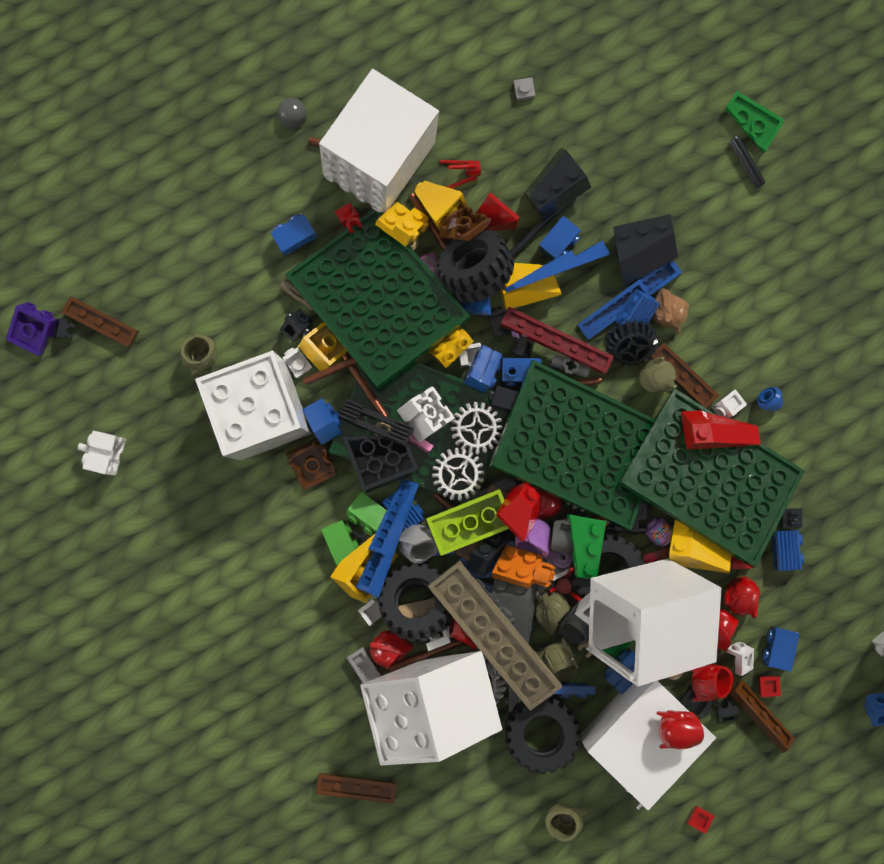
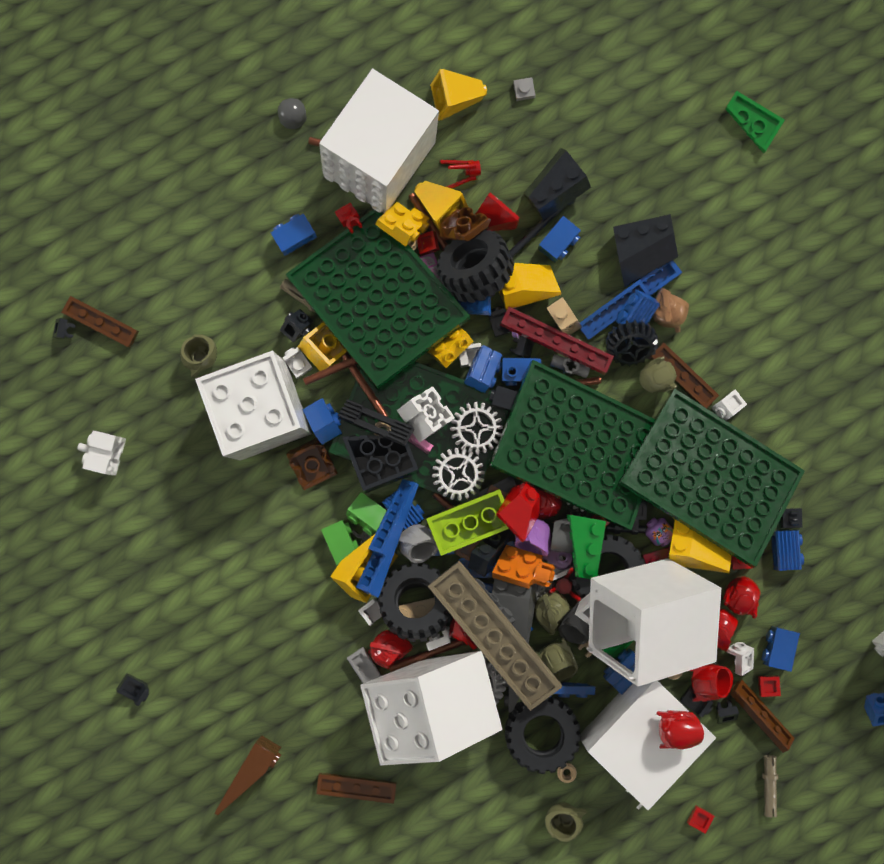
dark purple plate [6,302,57,356] -> none
blue slope [504,241,610,293] -> none
red wedge [681,411,761,450] -> none
black axle [730,136,766,188] -> none
blue cone [757,387,783,412] -> none
none -> black bracket [116,673,149,706]
none -> reddish brown slope [214,735,282,815]
none -> red plate [417,231,440,256]
none -> yellow slope [430,69,487,121]
none -> tan torso [547,297,582,335]
none -> tan plate [557,763,577,783]
none -> dark tan pin [762,755,778,818]

